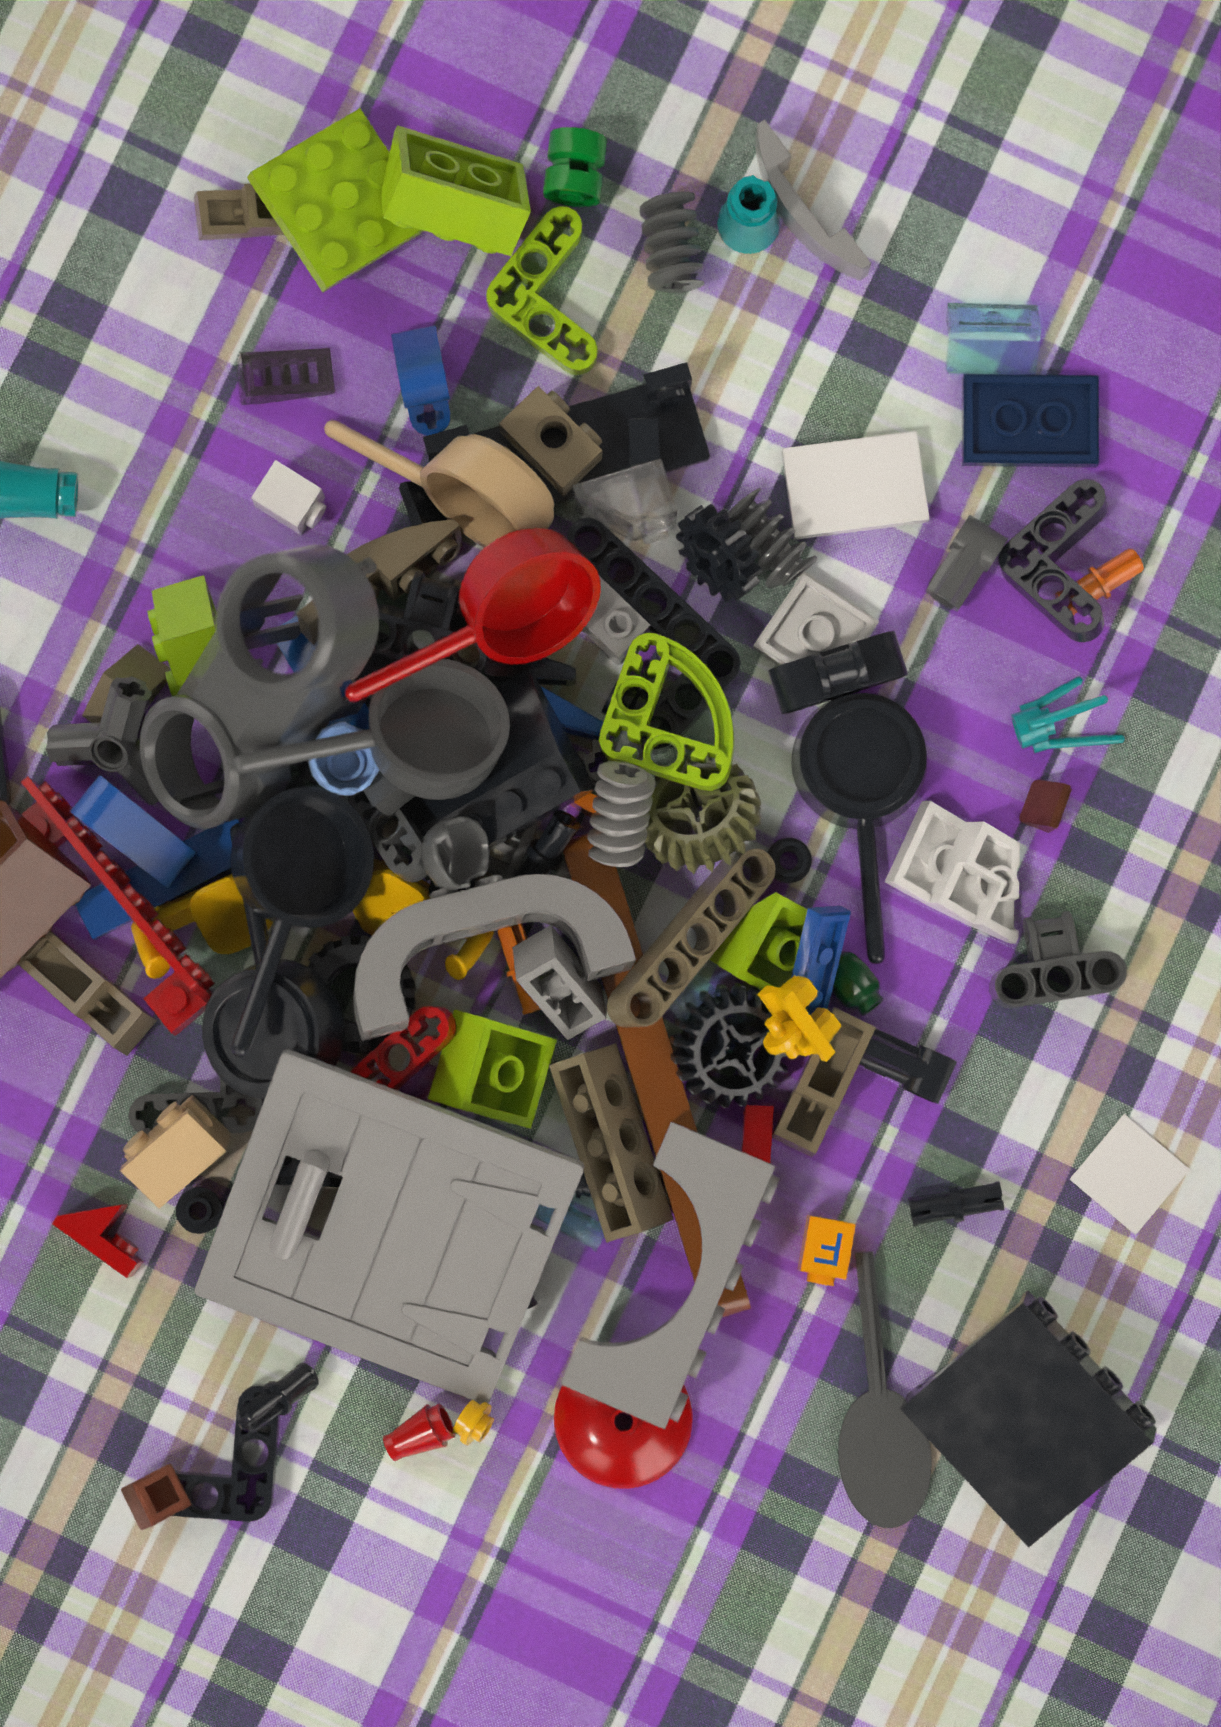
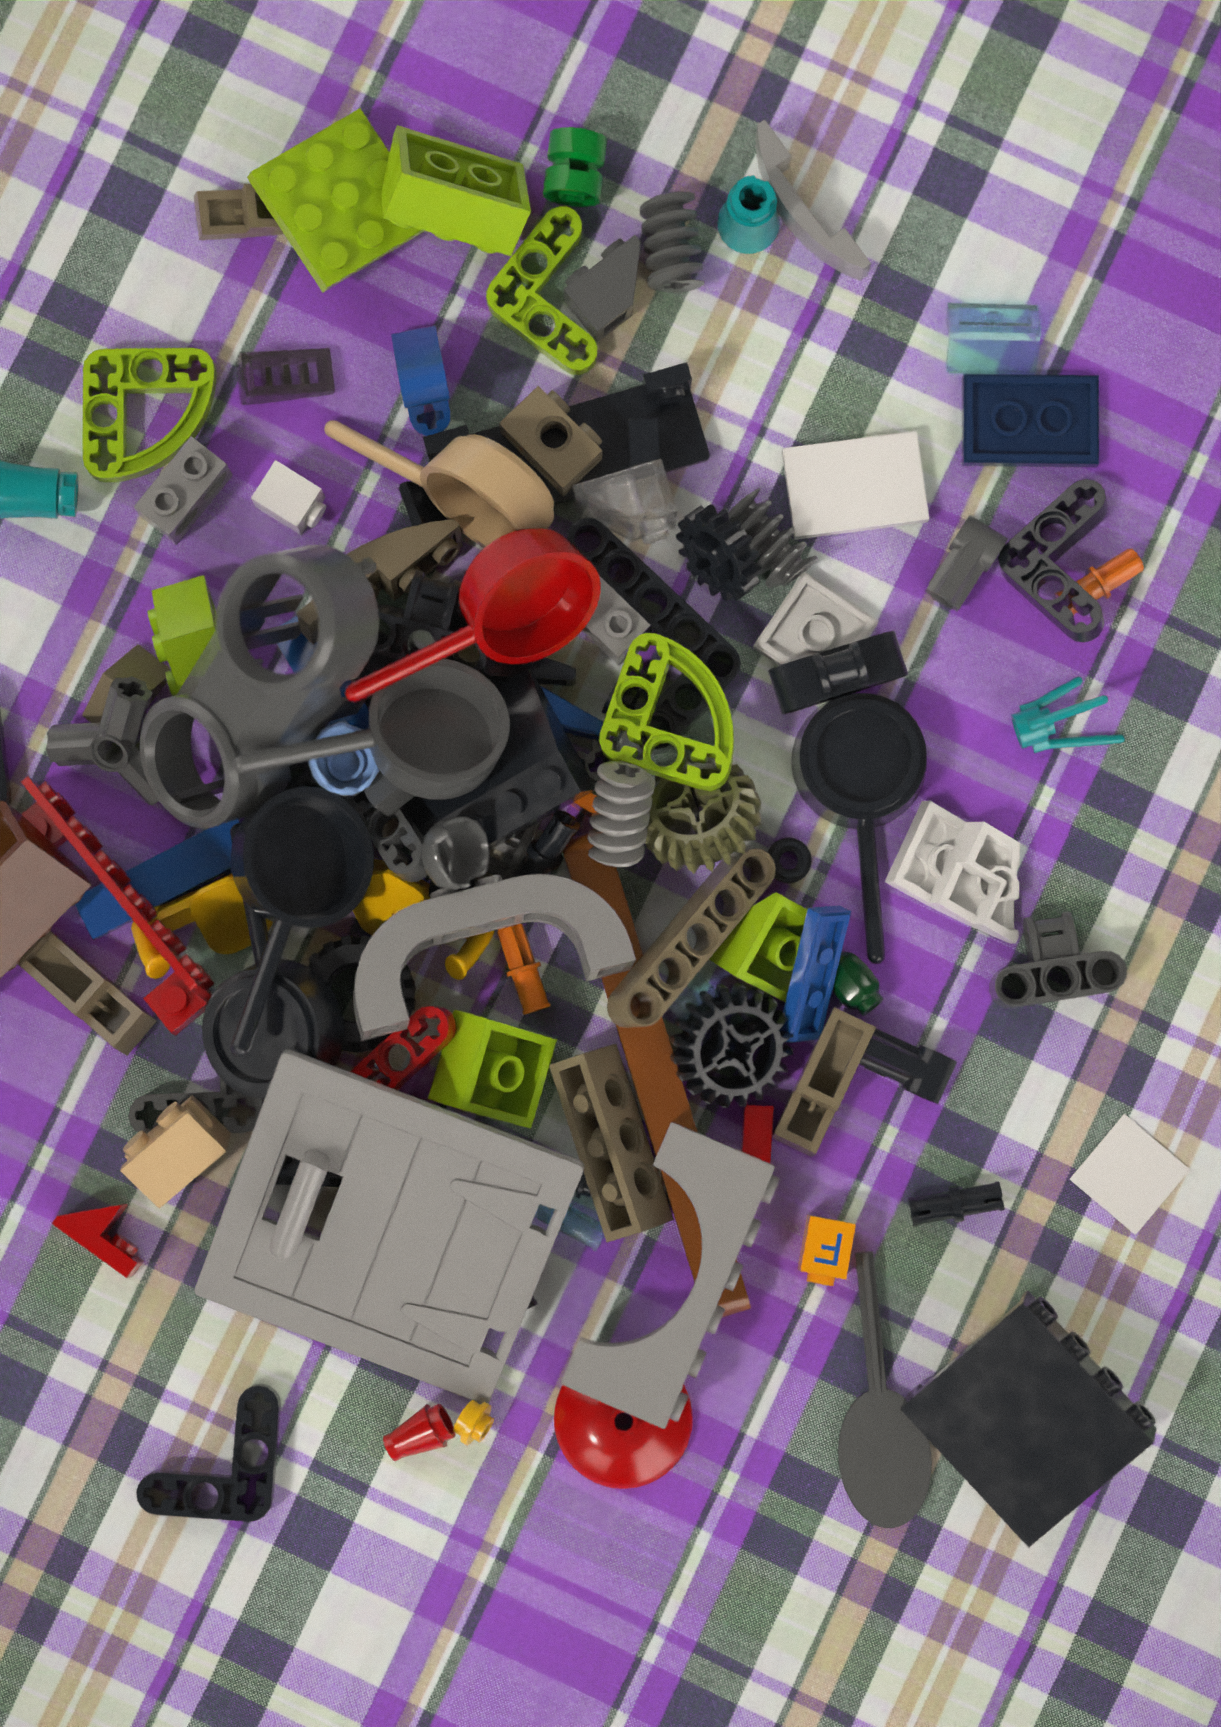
blue piece [70,775,197,888] -> none
copper slope [121,1463,191,1530] -> none
black plate [176,1187,223,1234] -> none
black axle [236,1363,319,1433] -> none
light grey brick [512,925,606,1040] -> none
yellow hips [757,975,842,1062] -> none
copper slope [1019,780,1072,833] -> none
none -> lime beam [83,348,217,483]
none -> light grey brick [134,436,233,545]
none -> dark grey slope [563,235,641,342]

